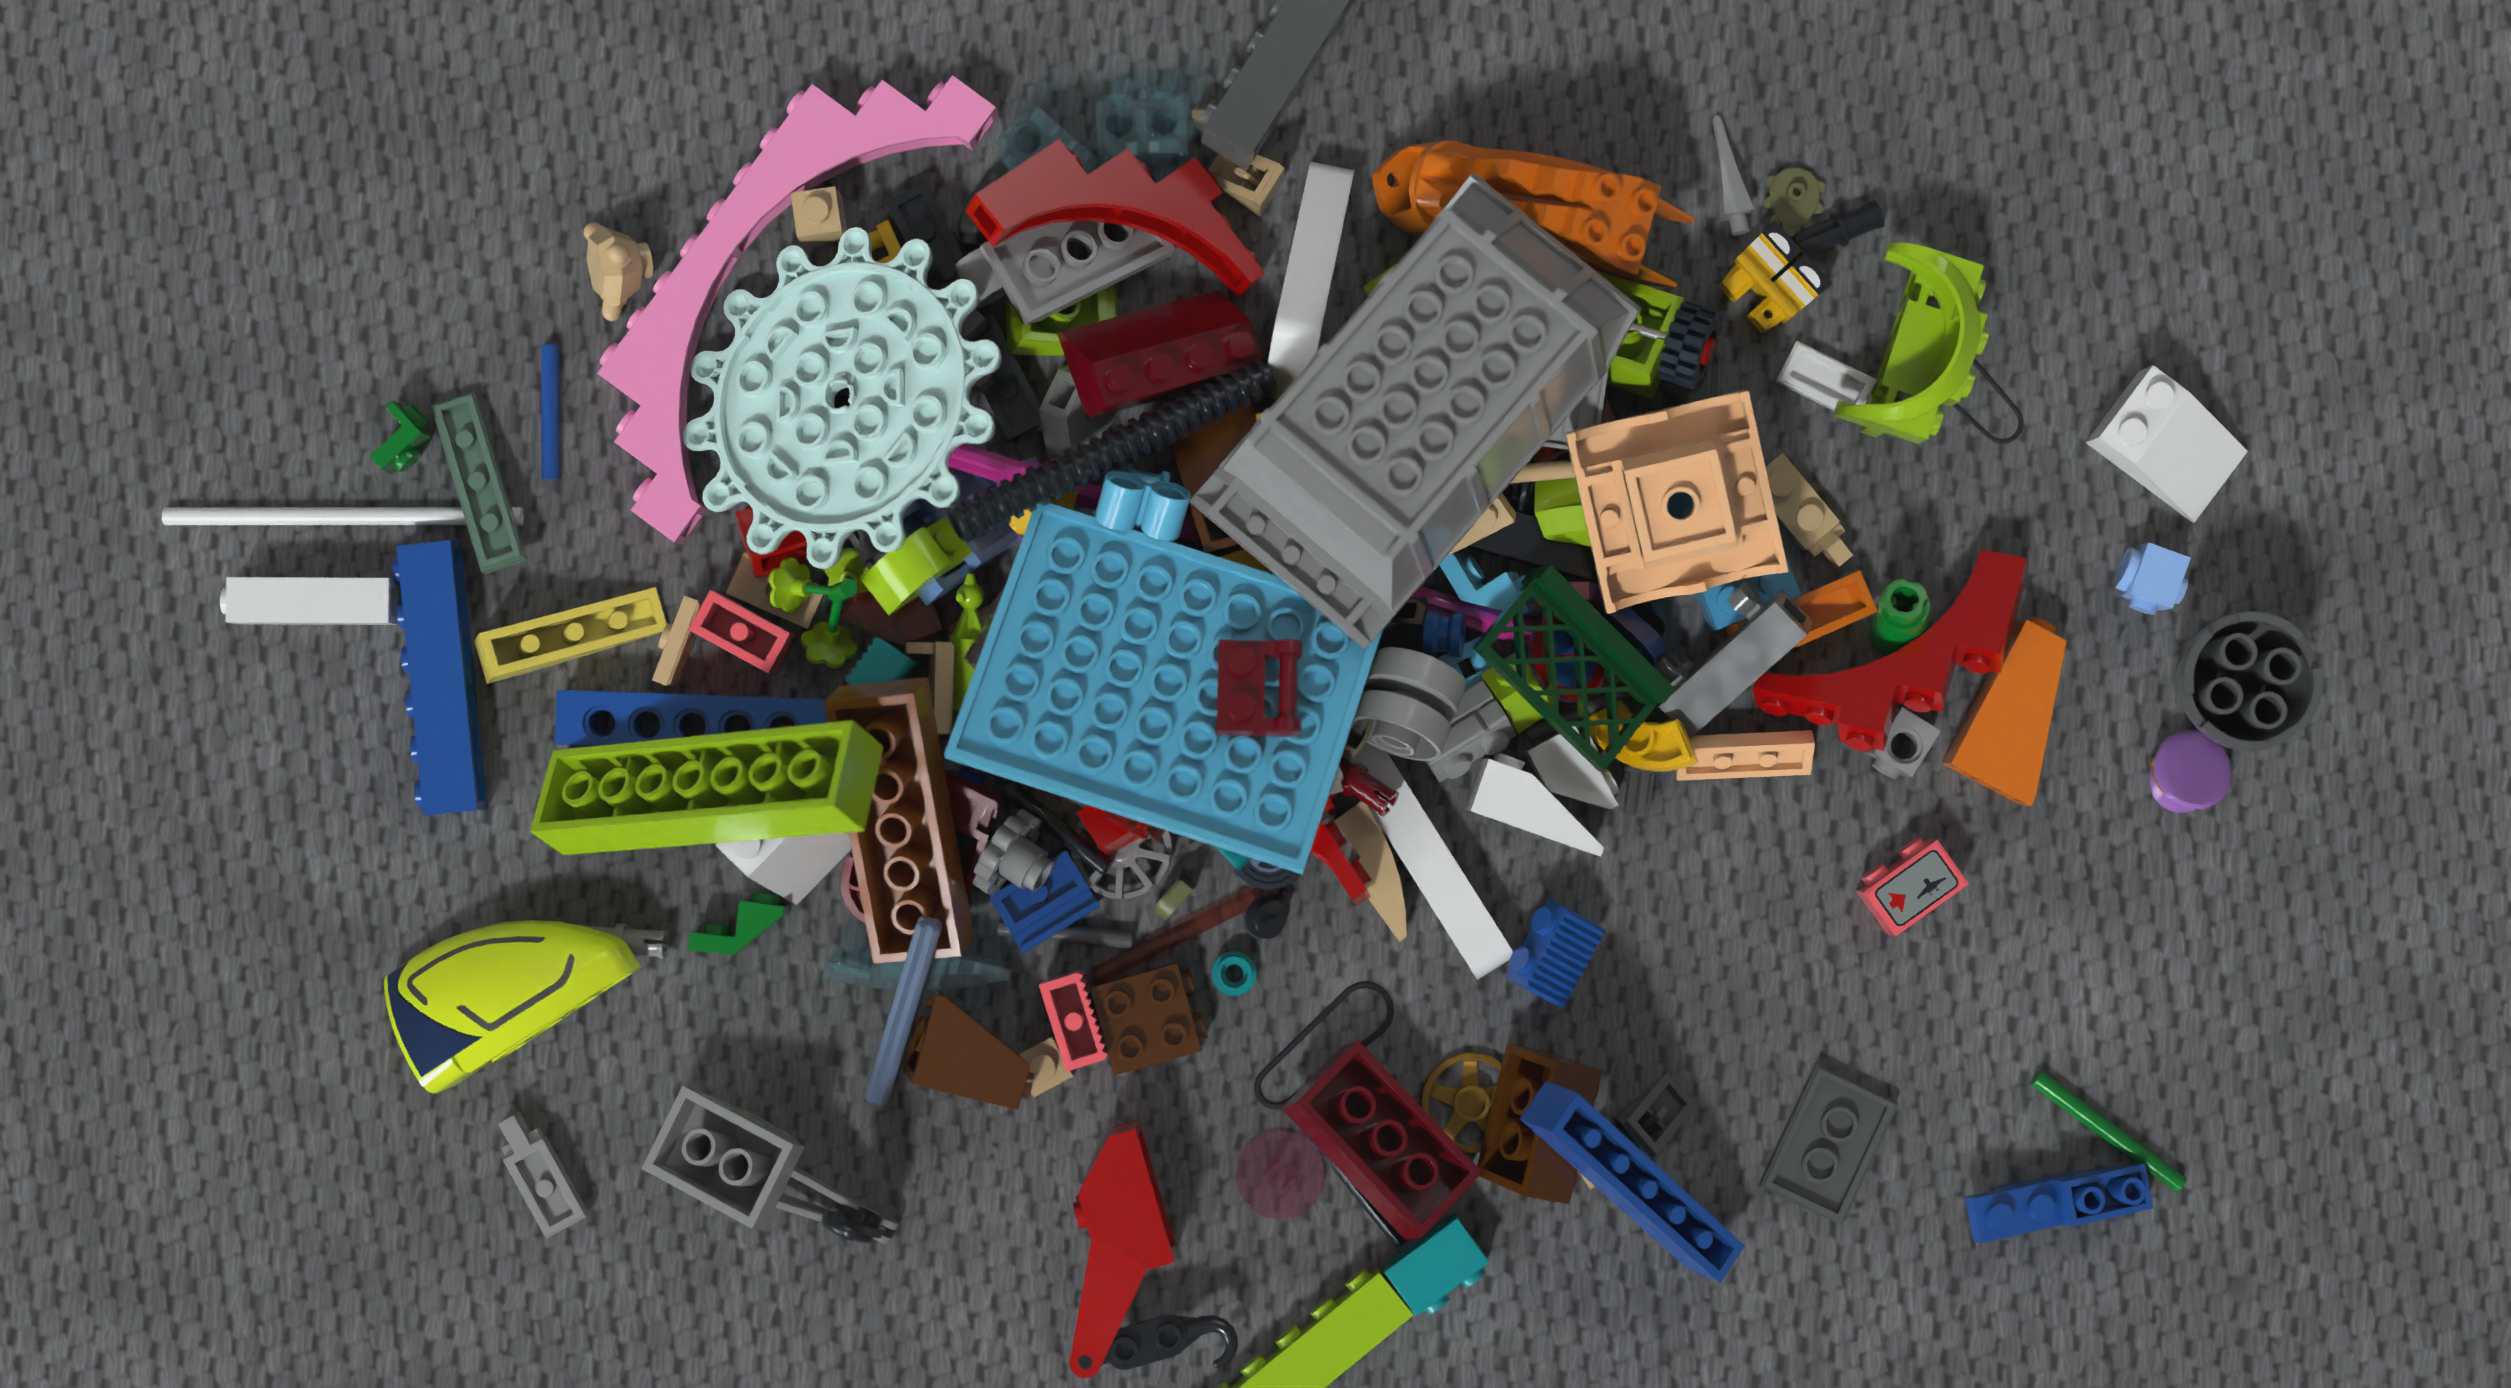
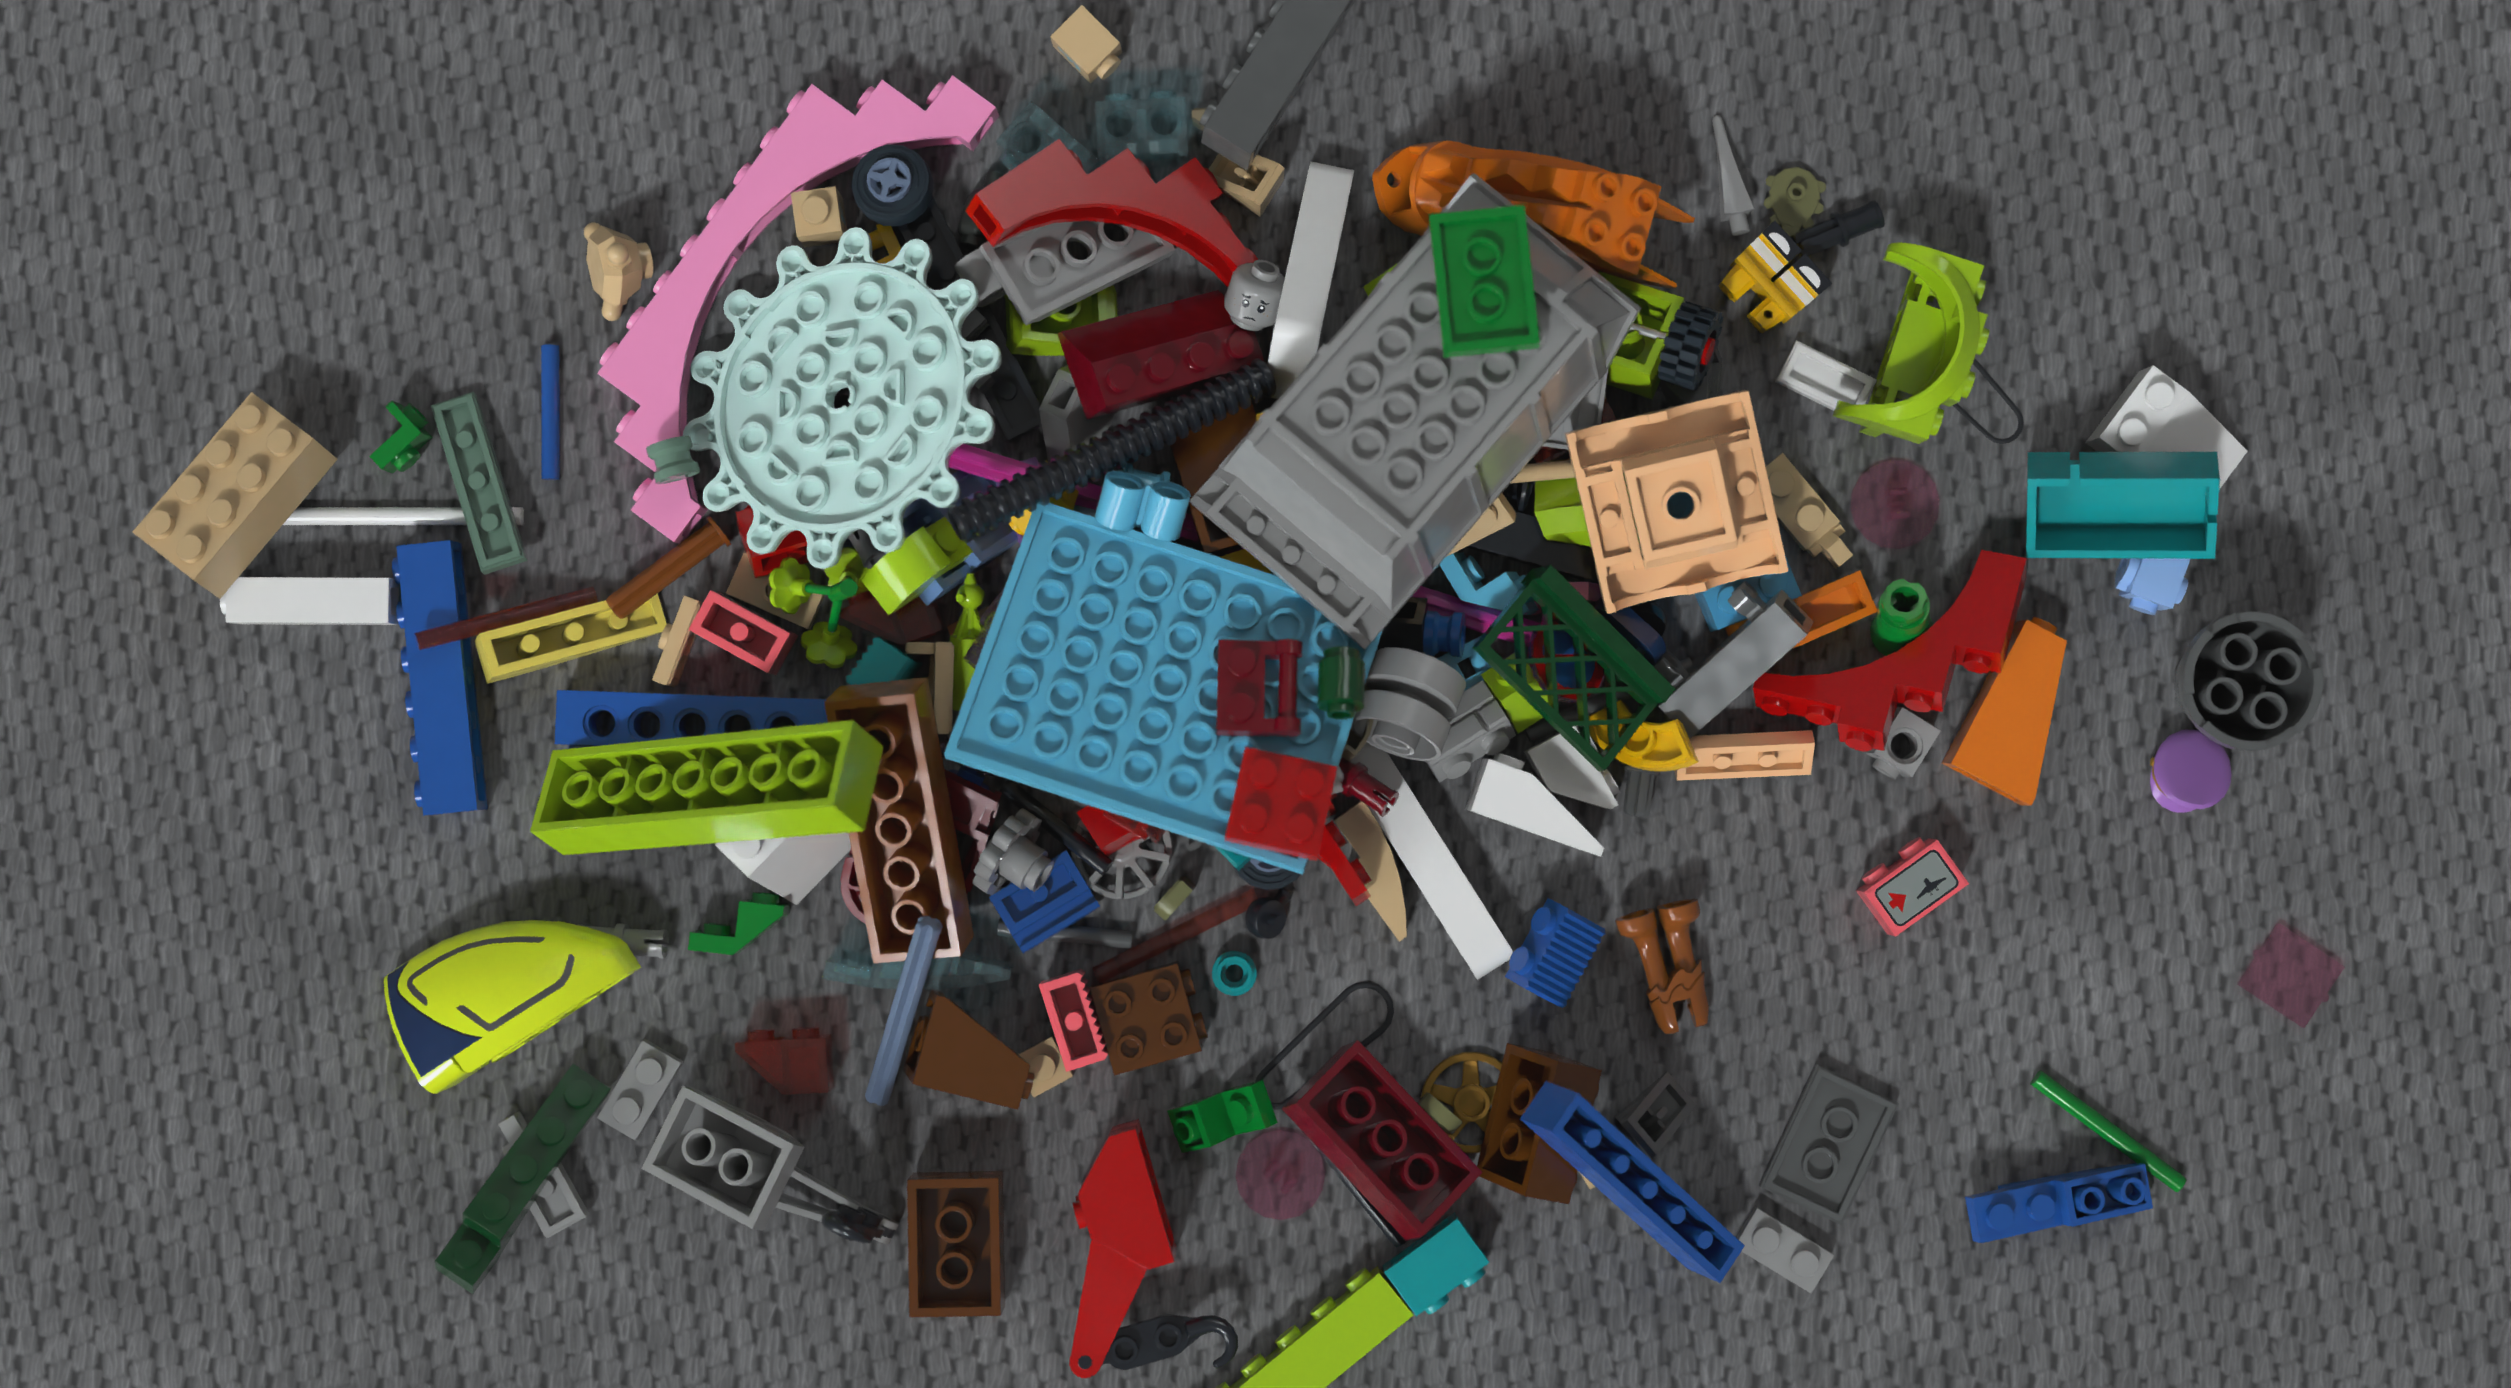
none -> tan brick [133,392,338,599]
none -> clear red bar [414,586,598,650]
none -> dark green arch [435,1064,610,1294]
none -> light grey plate [597,1039,684,1141]
none -> dark orange axle [606,516,731,619]
none -> sand green wheel [646,436,700,484]
none -> clear red slope [735,1027,834,1095]
none -> black wheel [852,145,934,226]
none -> reddish brown brick [907,1171,1005,1318]
none -> tan brick [1050,5,1122,84]
none -> green slope [1167,1080,1278,1153]
none -> light grey head [1224,260,1285,331]
none -> red plate [1224,746,1338,861]
none -> dark green brick [1317,646,1365,720]
none -> olive tile [1417,1092,1463,1135]
none -> green plate [1429,205,1540,358]
none -> dark orange piece [1615,898,1709,1034]
none -> light grey plate [1736,1207,1834,1294]
none -> clear pink piece [1850,460,1940,549]
none -> teal piece [2026,452,2220,559]
none -> clear pink piece [2237,923,2344,1028]

